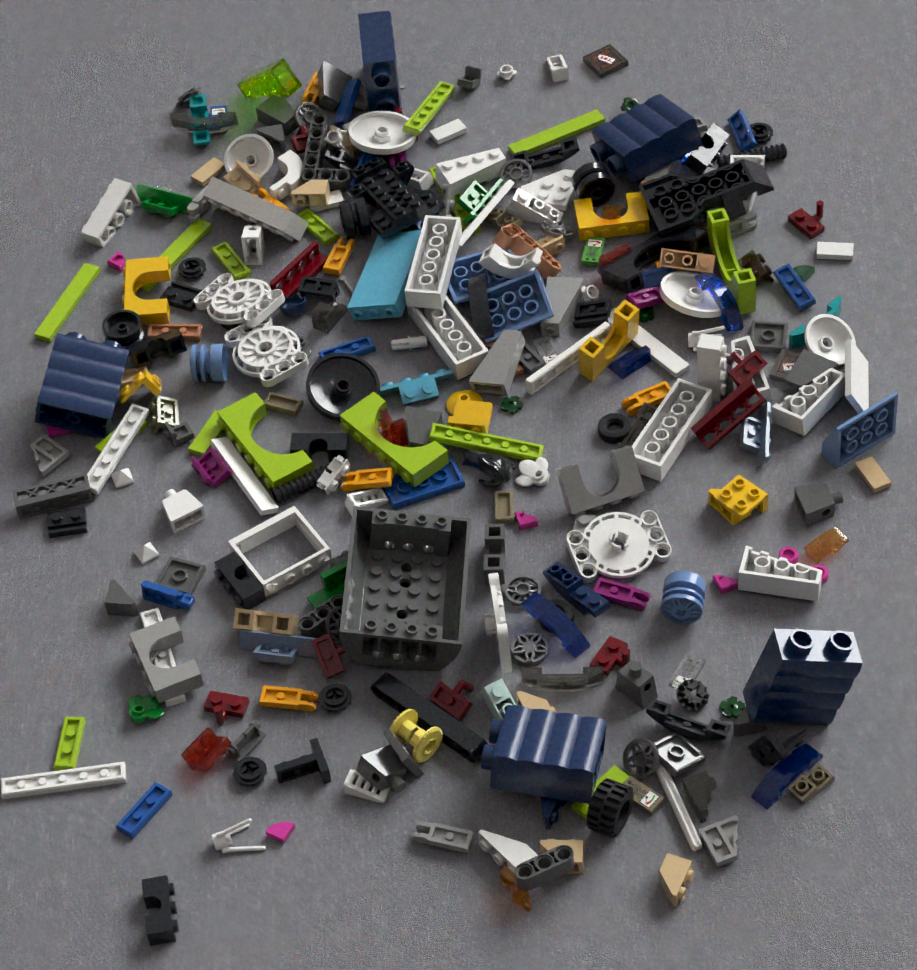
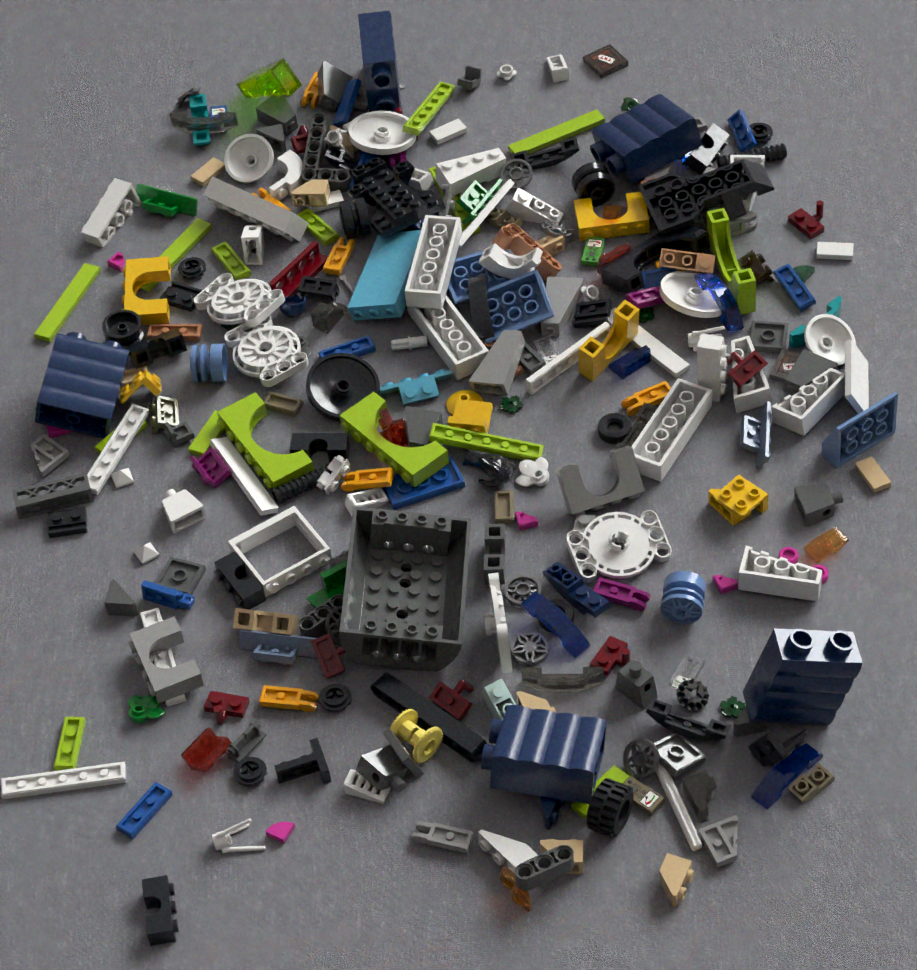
light grey hinge [187,185,211,222] -> none
tan bracket [224,160,262,194] -> none
flat silver wheel [294,102,322,132] -> none
white plate [521,169,575,211] -> none
dark red fence [691,378,767,450] -> none

